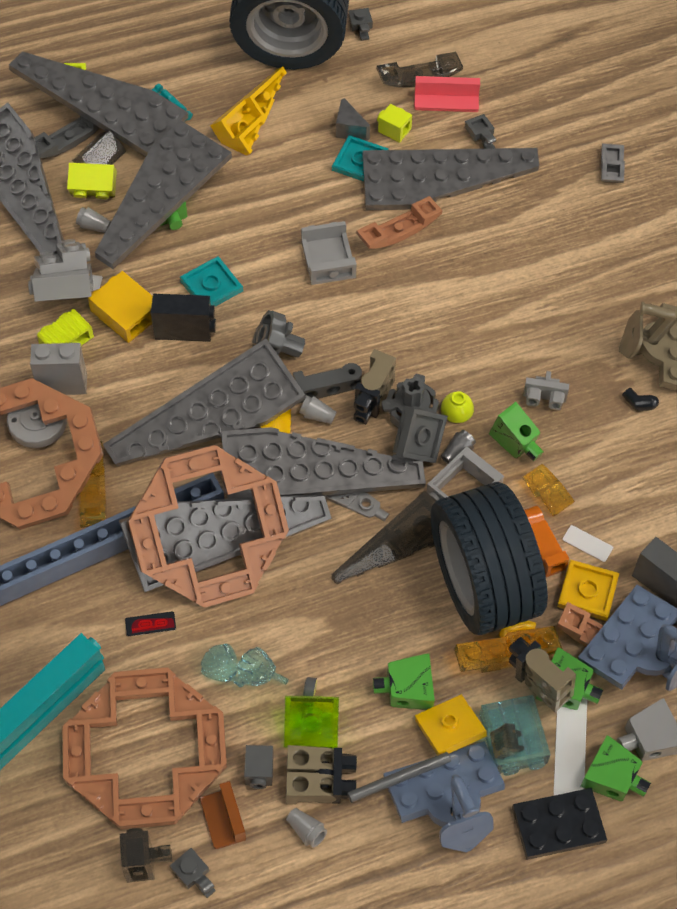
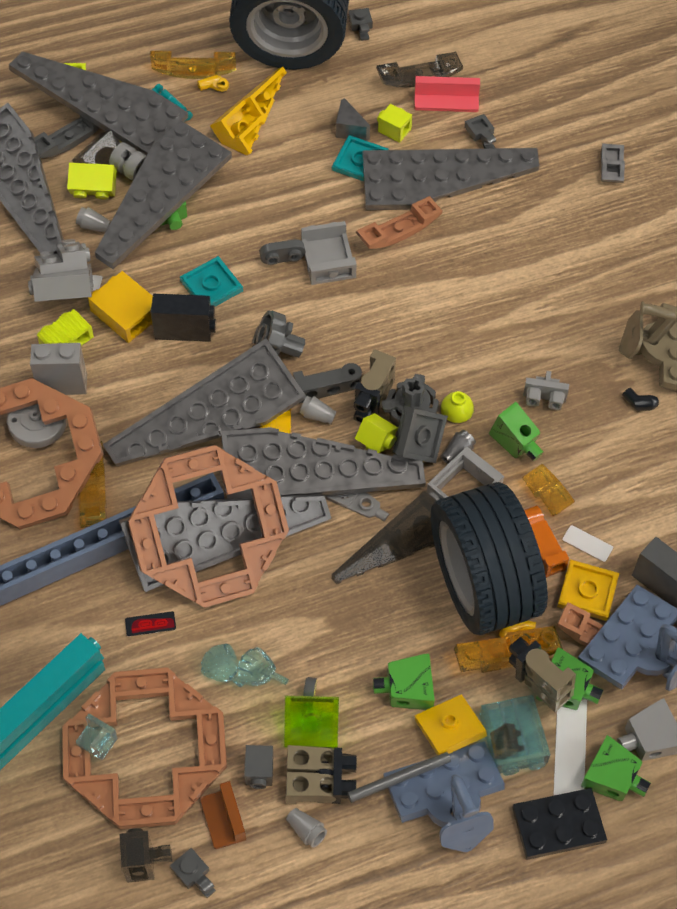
none -> clear light blue panel [76,714,118,760]
none -> light grey wheel [109,142,147,181]
none -> clear yellow slope [150,51,236,79]
none -> yellow arm [197,75,229,92]
none -> dark grey plate [259,239,306,265]
none -> neon yellow brick [355,413,398,453]

